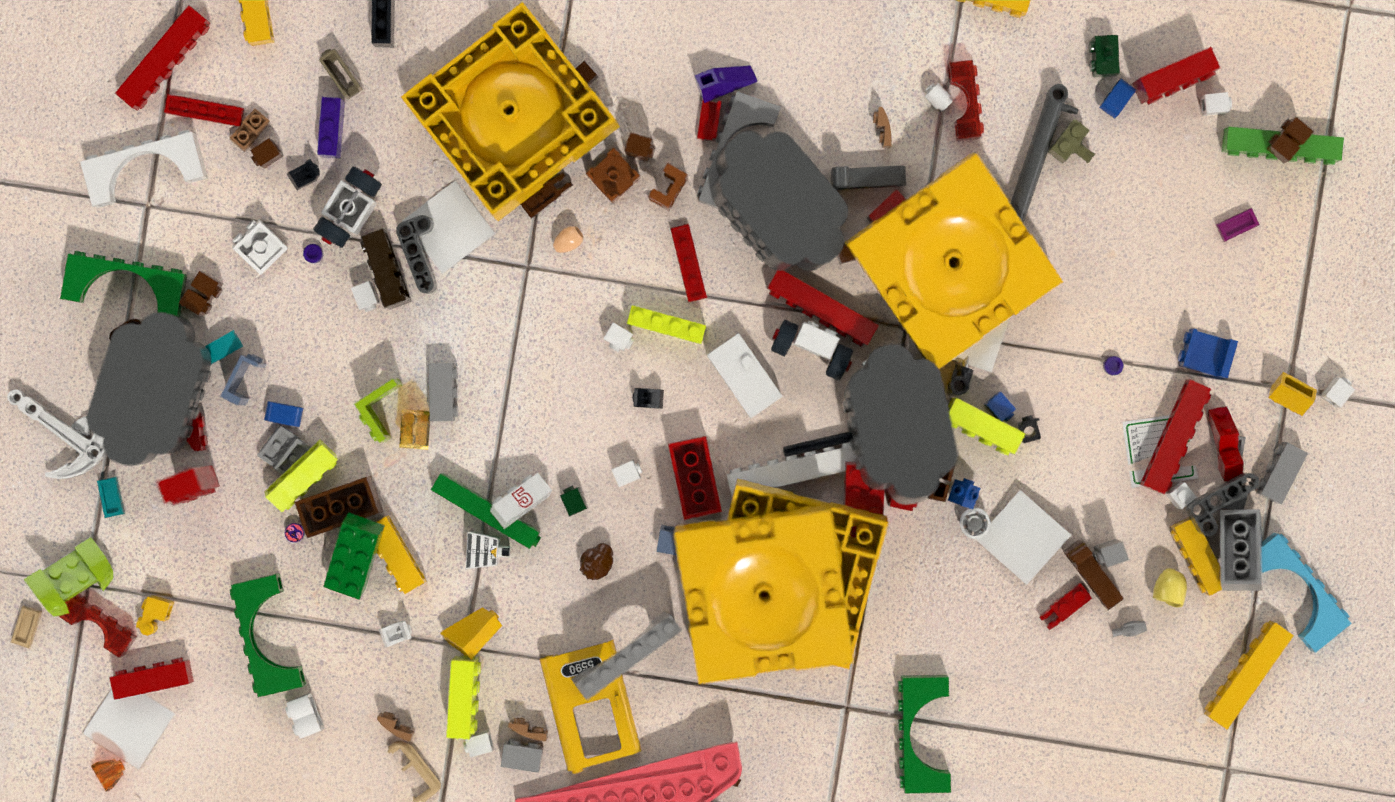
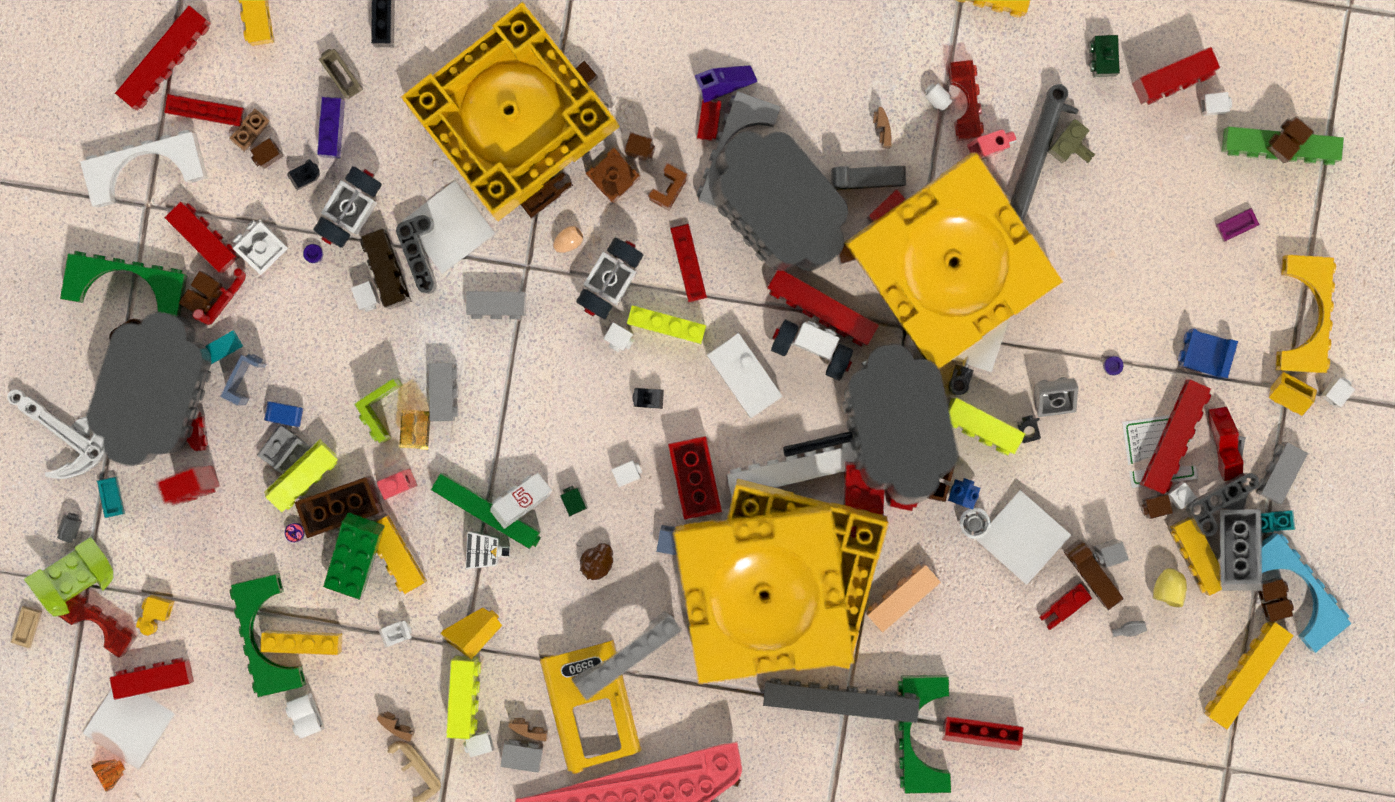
blue brick [984,392,1016,422] -> none
blue beam [1099,78,1137,119] -> none
none -> dark grey brick [57,513,82,543]
none -> red brick [164,201,239,273]
none -> red piece [192,268,246,325]
none -> yellow brick [261,630,343,655]
none -> coral torso [376,468,418,500]
none -> light grey brick [466,291,526,319]
none -> brick [576,237,644,319]
none -> dark grey brick [763,678,920,723]
none -> light nougat brick [866,564,941,633]
none -> red brick [942,716,1024,751]
none -> coral torso [967,129,1016,160]
none -> light grey brick [1034,377,1078,417]
none -> reddish brown brick [1141,494,1173,519]
none -> reddish brown piece [1258,577,1294,622]
none -> teal slope [1261,510,1296,533]
none -> yellow arch [1275,255,1336,373]

